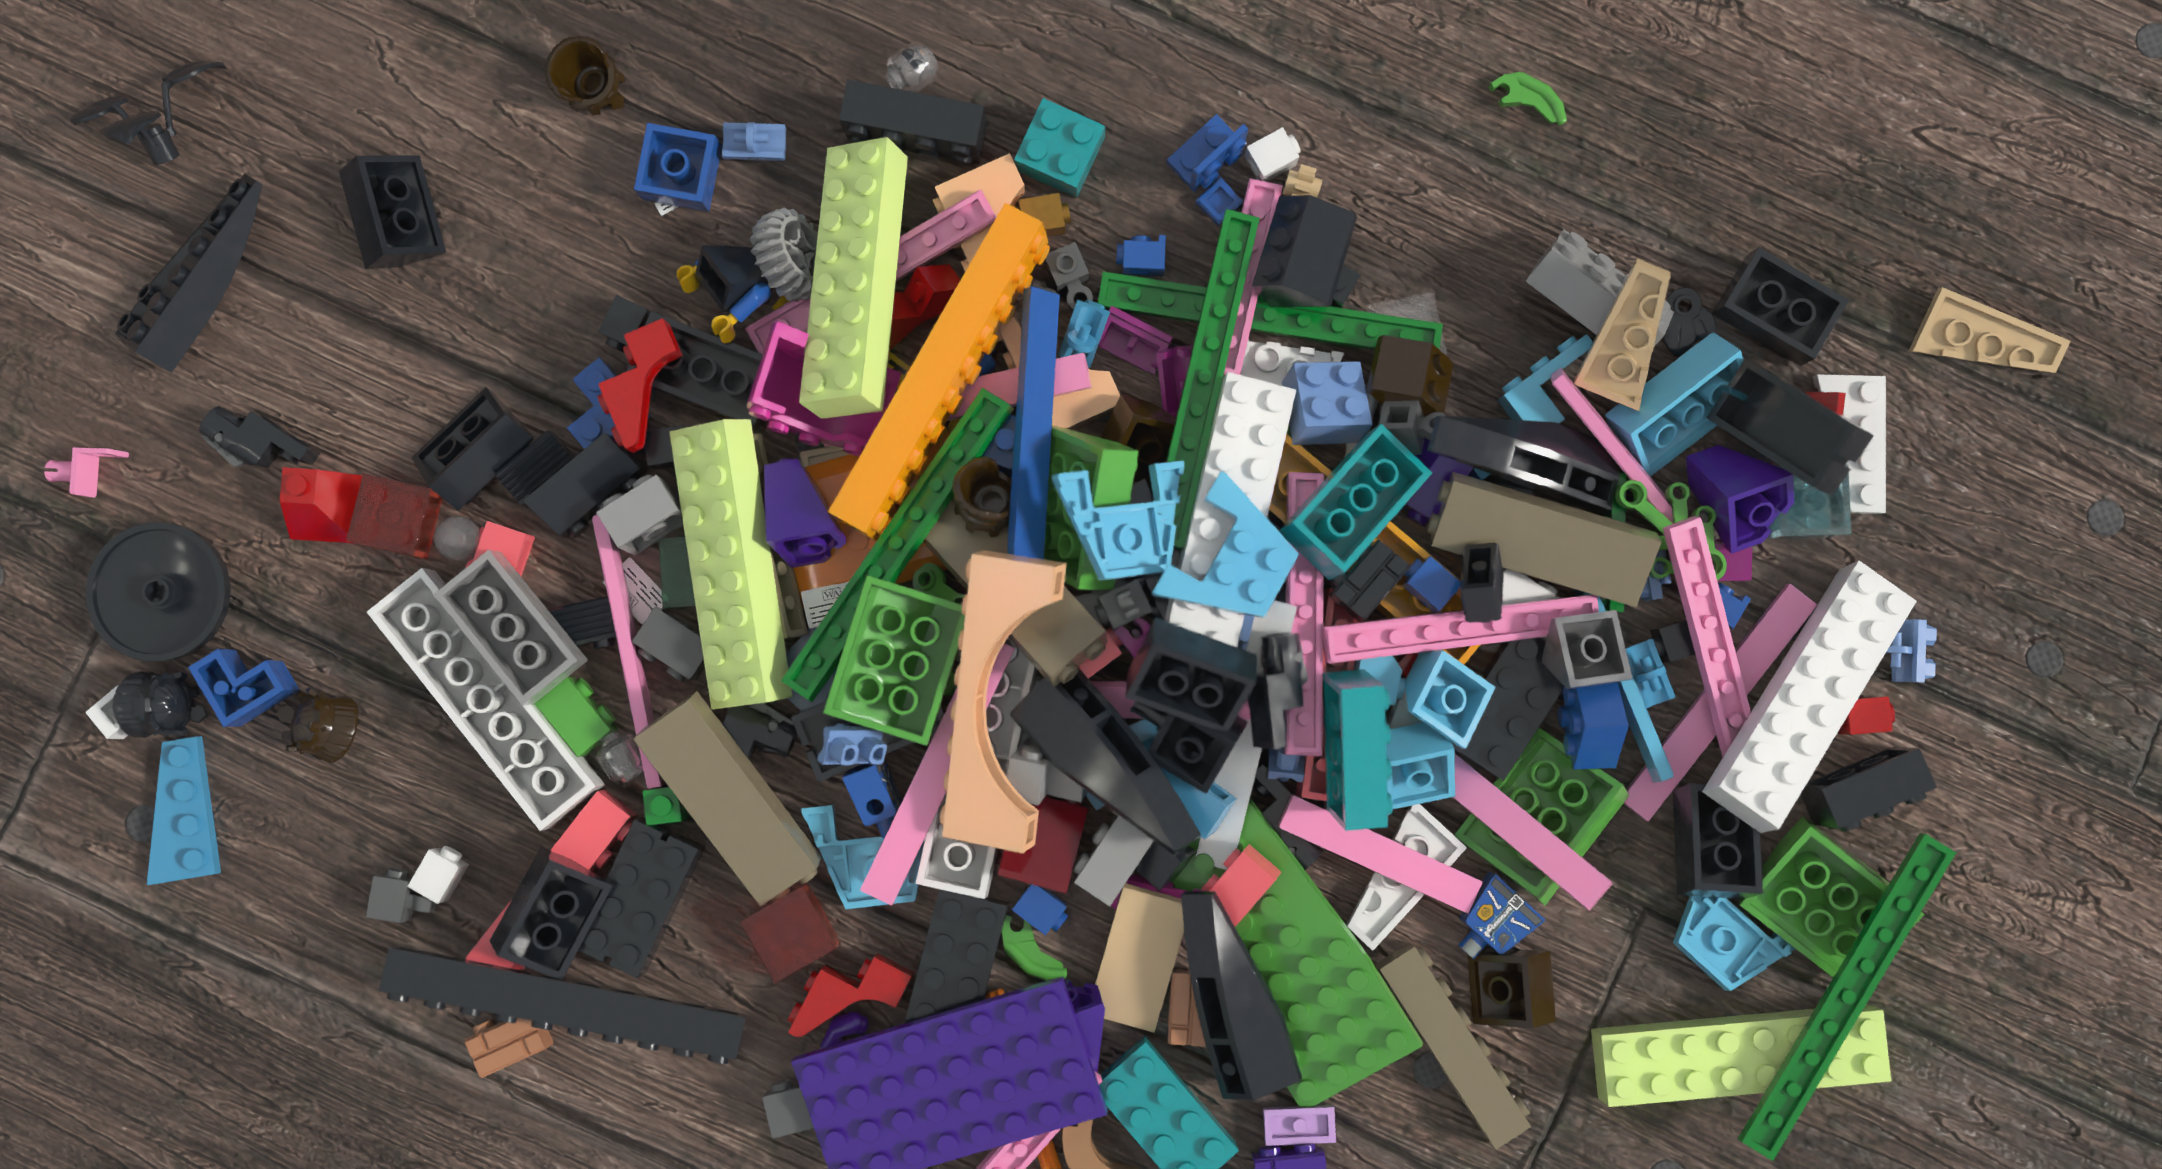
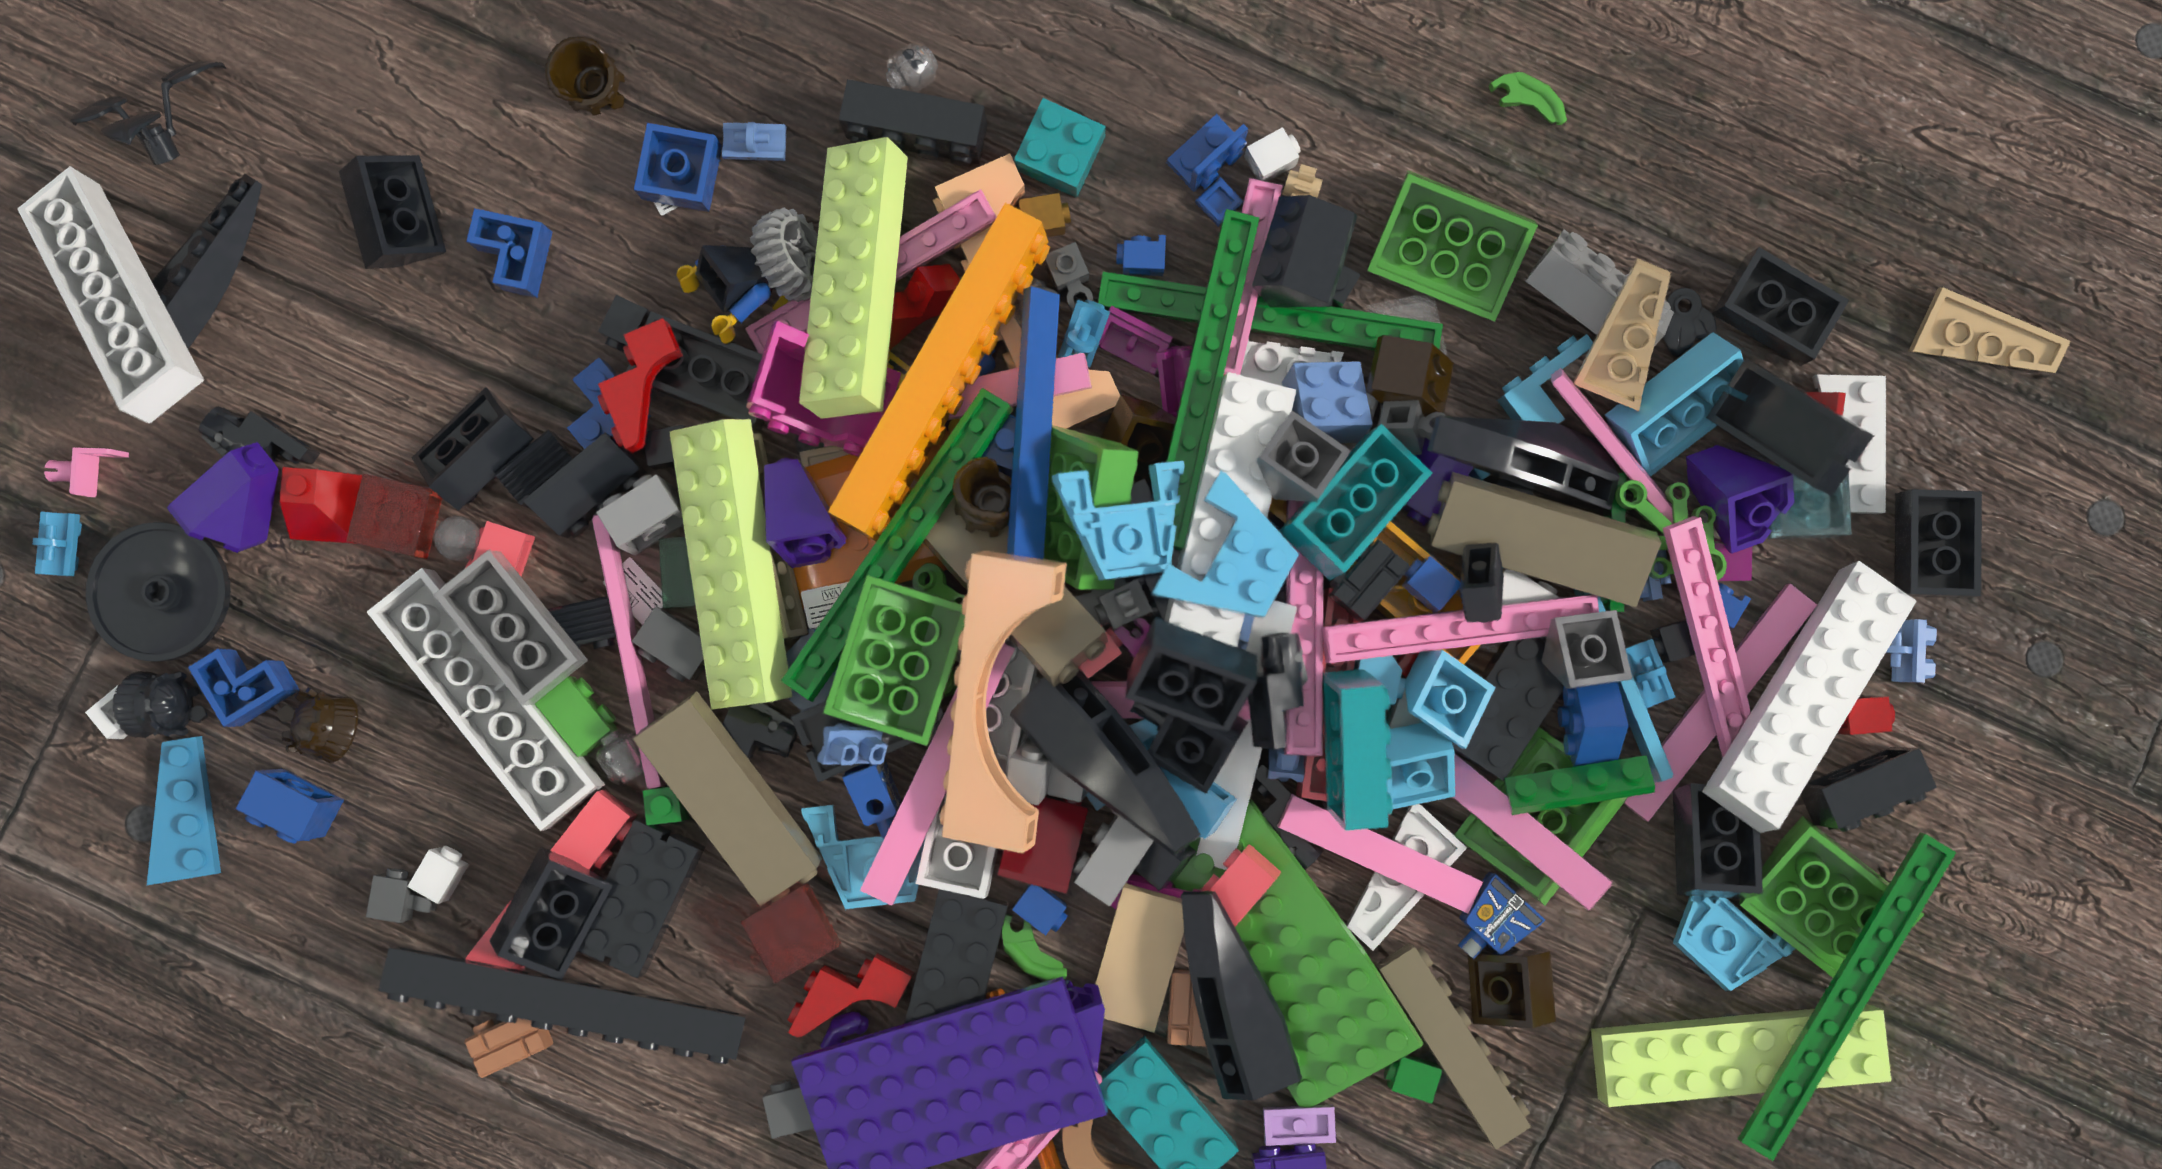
none -> white brick [17,166,204,424]
none -> dark azure hips [32,512,82,577]
none -> dark purple slope [167,442,279,553]
none -> blue brick [236,769,344,843]
none -> blue brick [466,208,553,298]
none -> flat silver slope [1256,410,1351,502]
none -> bright green slope [1367,170,1538,322]
none -> green brick [1384,1055,1442,1104]
none -> green plate [1505,755,1655,815]
none -> black brick [1894,489,1982,598]

